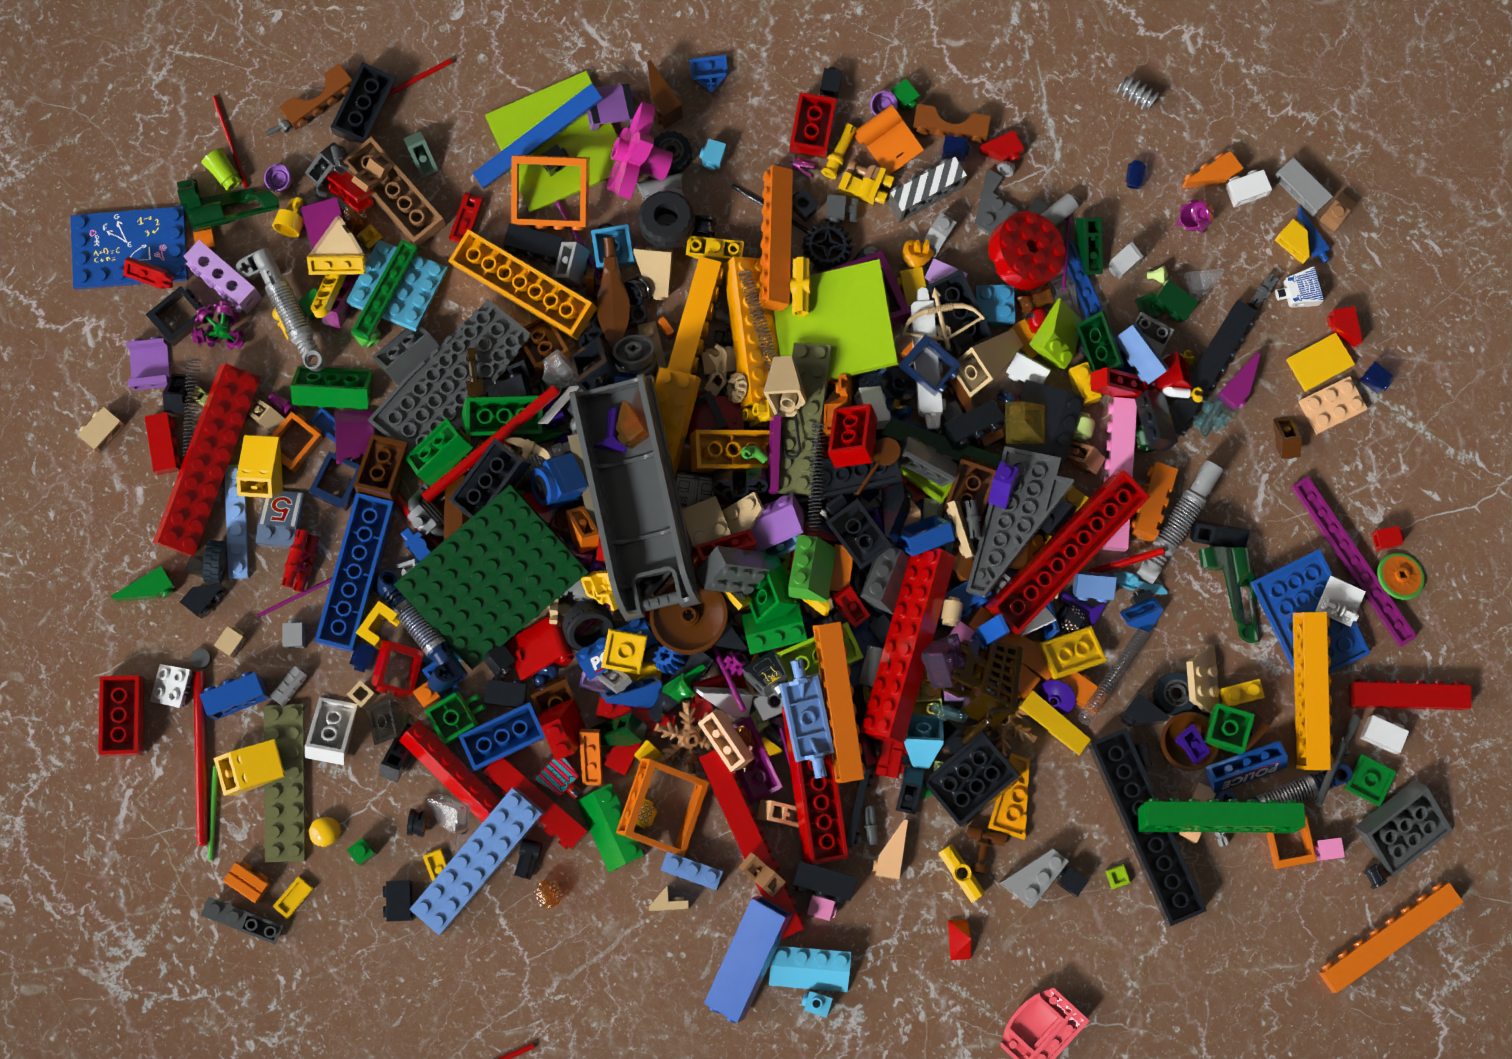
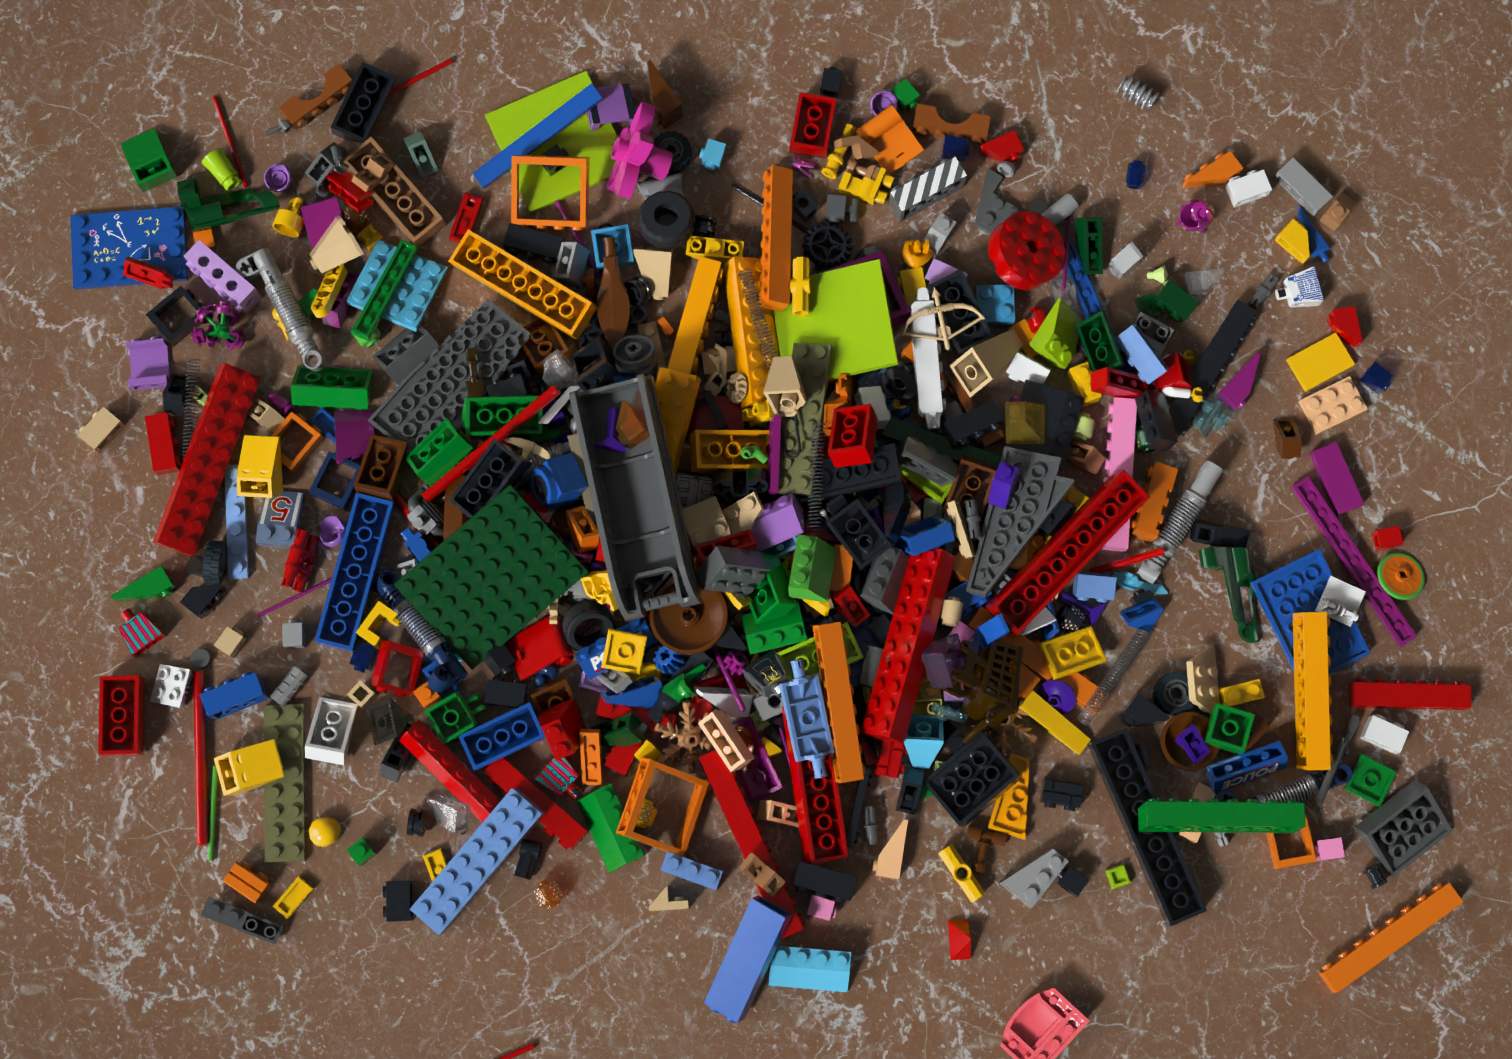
yellow tile [307,254,366,275] -> none
blue slope [689,55,728,93] -> none
medium azure brick [801,991,833,1018] -> none
reddish brown piece [856,437,901,495] -> none
dark blue window [900,334,961,396] -> none
dark blue axle [996,389,1016,406] -> none
reddish brown animal [1017,284,1055,313] -> none
none -> red torso [119,608,166,658]
none -> green slope [120,128,178,192]
none -> medium lavender hair [318,515,346,547]
none -> medium nougat slope [833,135,879,160]
none -> black brick [1040,778,1084,812]
none -> magenta piece [1309,442,1365,516]

